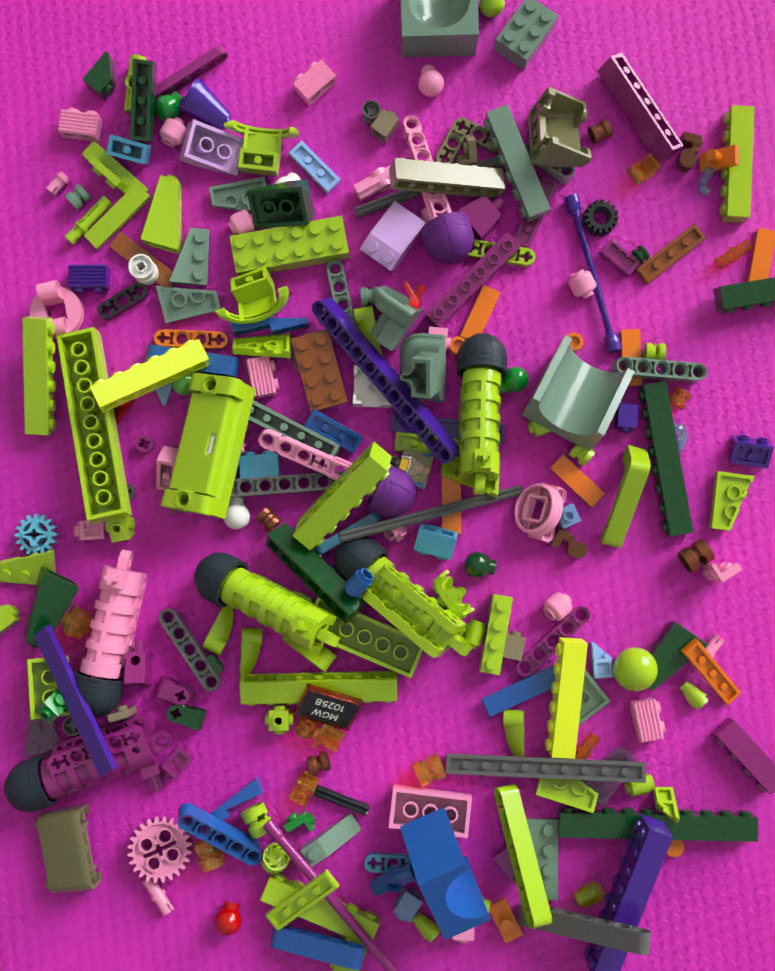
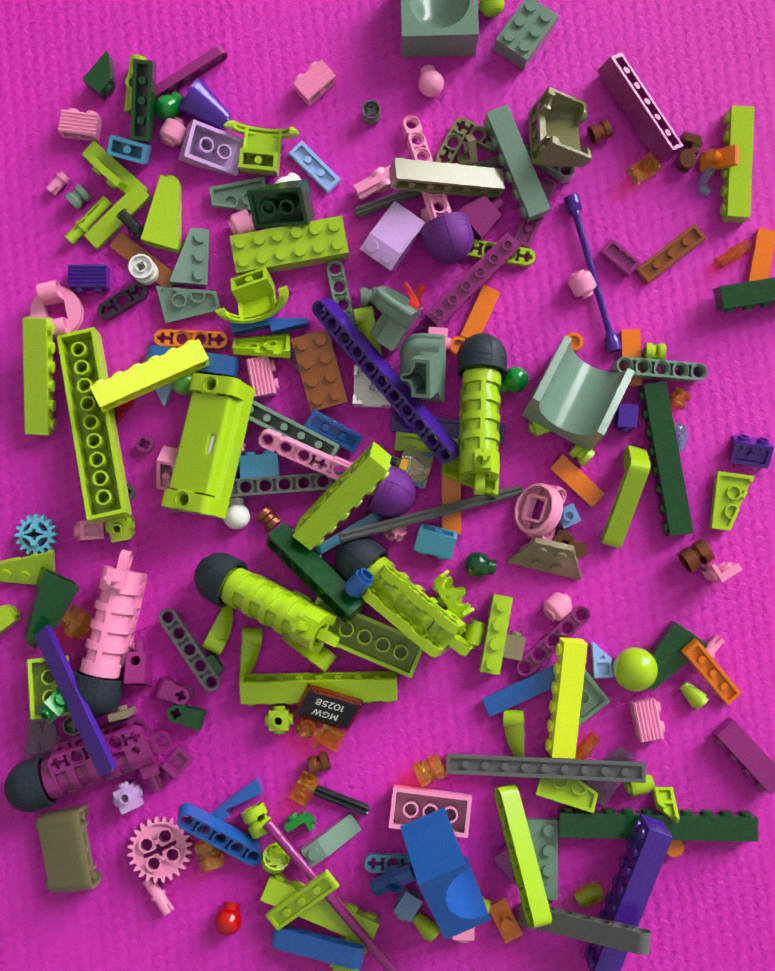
dark tan brick [370,108,399,144] -> none
black tyre [582,199,619,237] -> none
dark green bush [631,245,650,264] -> none
none -> lavender brick [112,780,144,815]
none -> black pin [116,208,145,239]
none -> dark tan wing [508,537,582,580]

